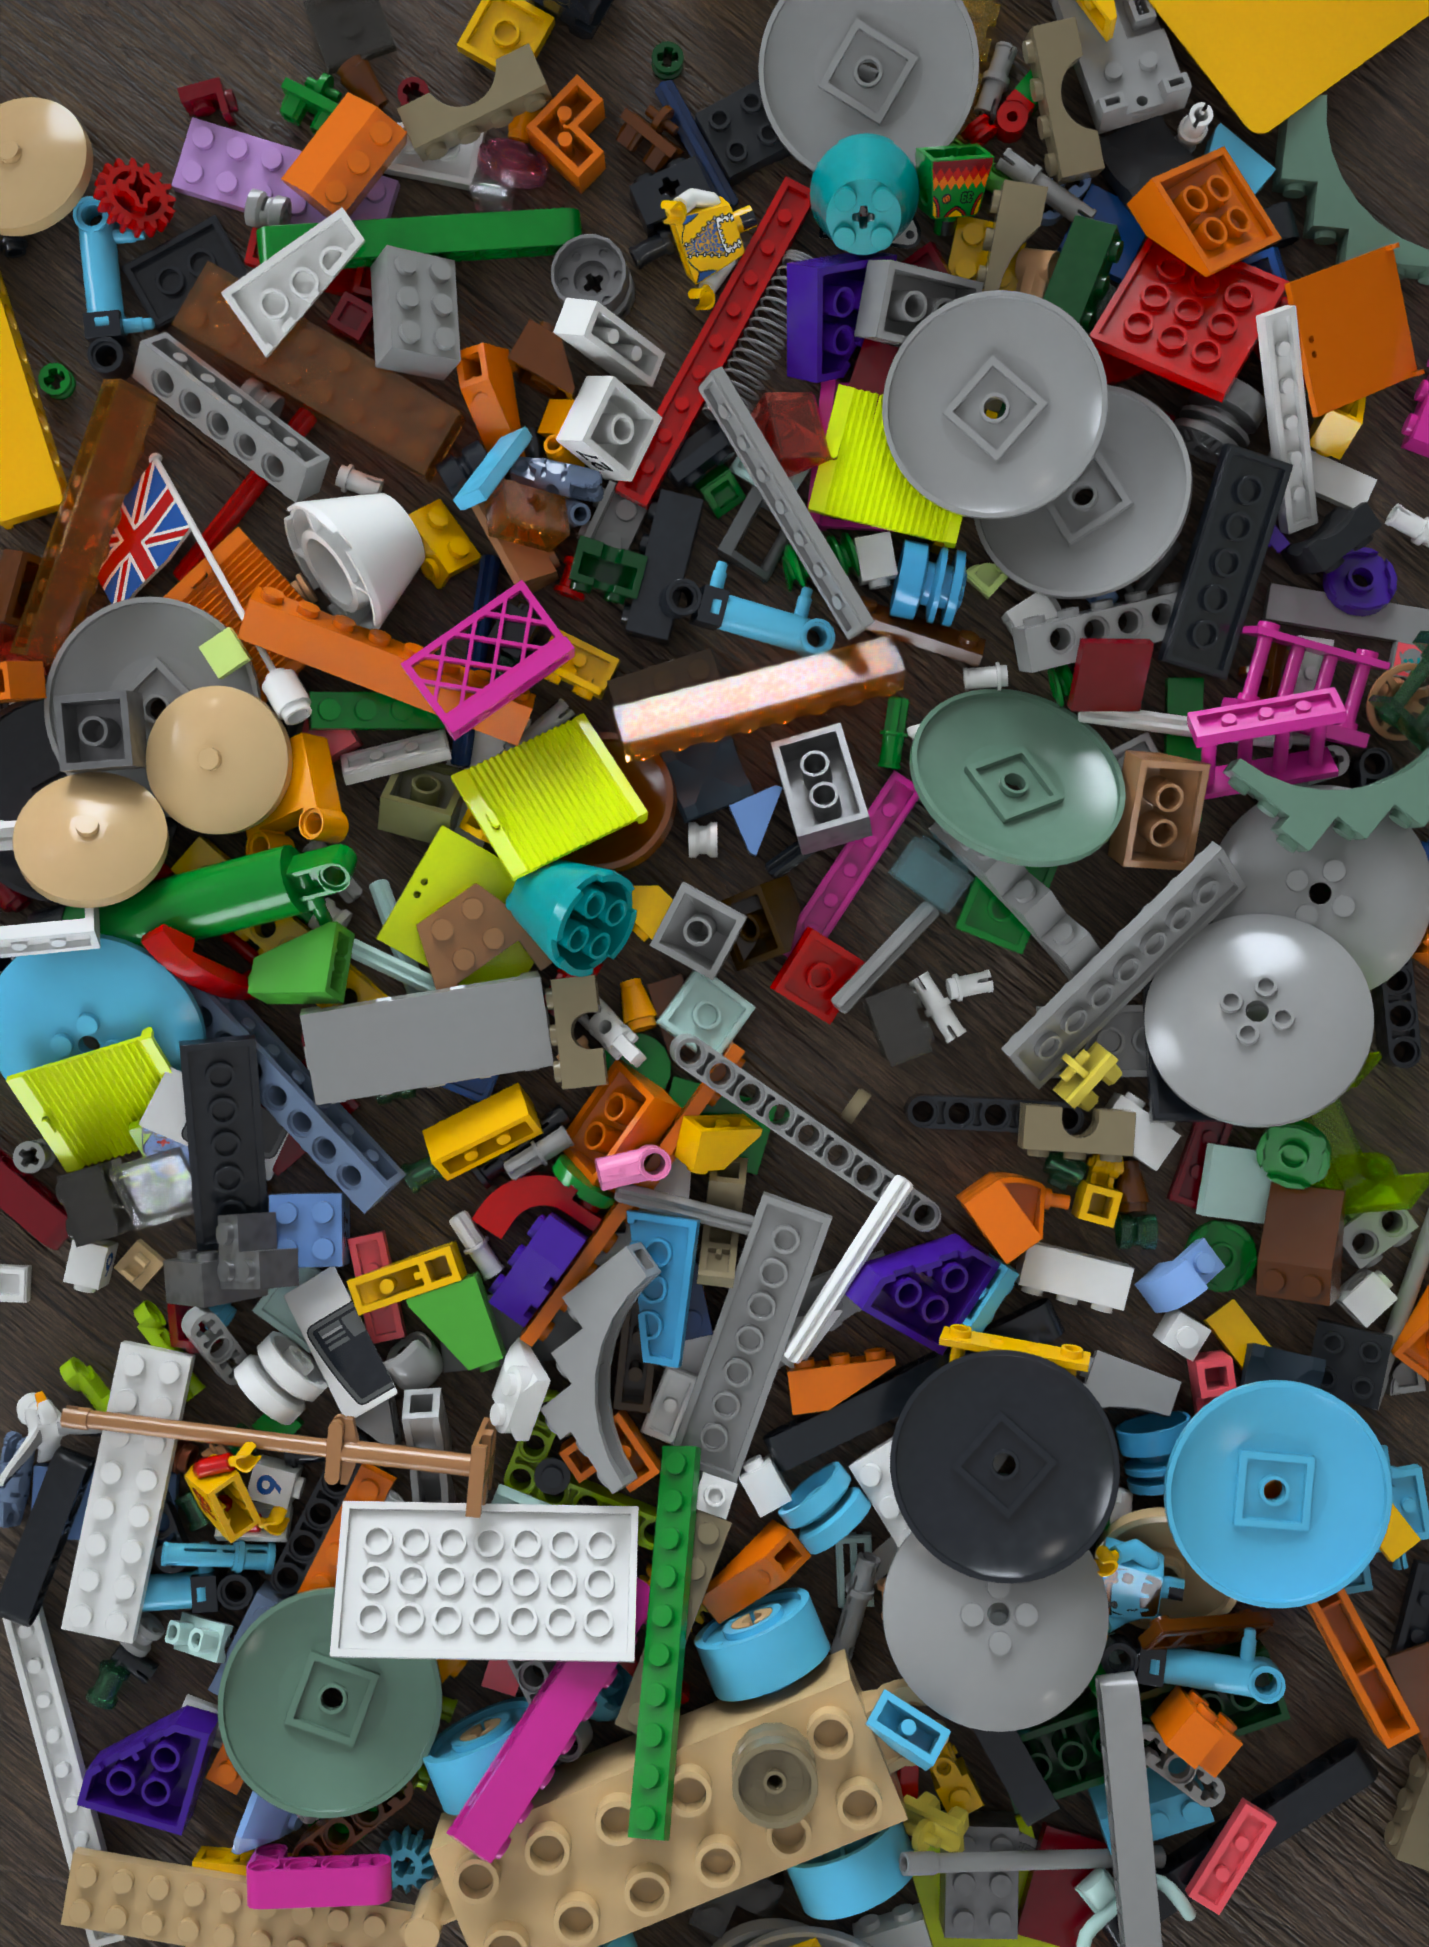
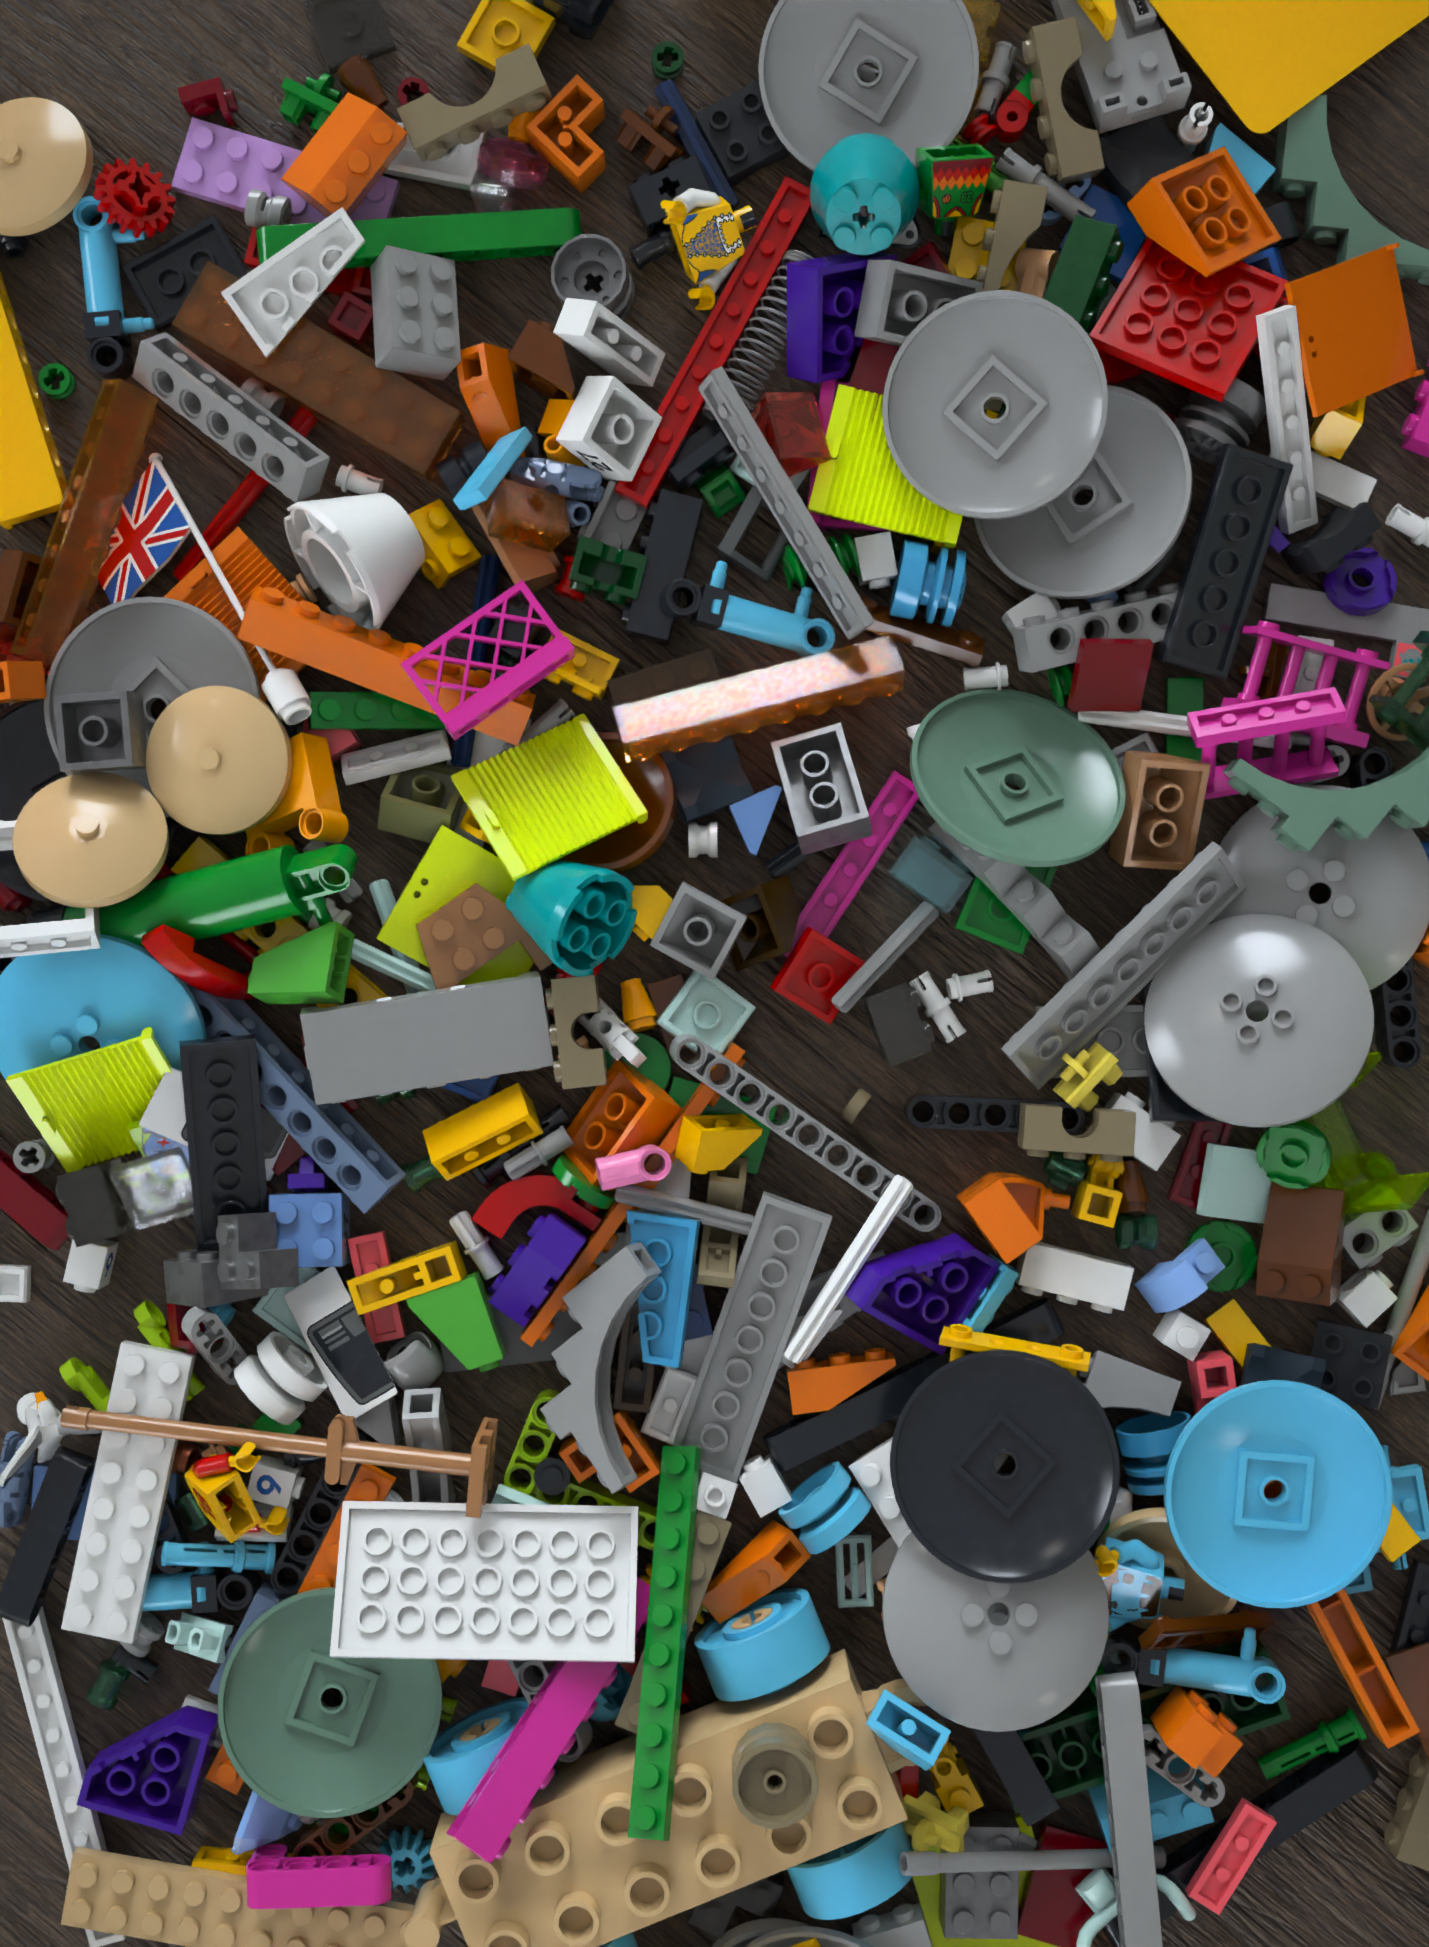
tan tile [114,1239,165,1291] -> none
yellowish green tile [199,627,252,680] -> none
white slope [490,1337,551,1441] -> none
light grey pin [830,1552,881,1660] -> none
green axle [878,696,910,770] -> none
yellowish green tile [966,563,1008,600] -> none
none -> dark purple tile [288,1156,331,1193]
none -> green pin [1256,1707,1367,1781]

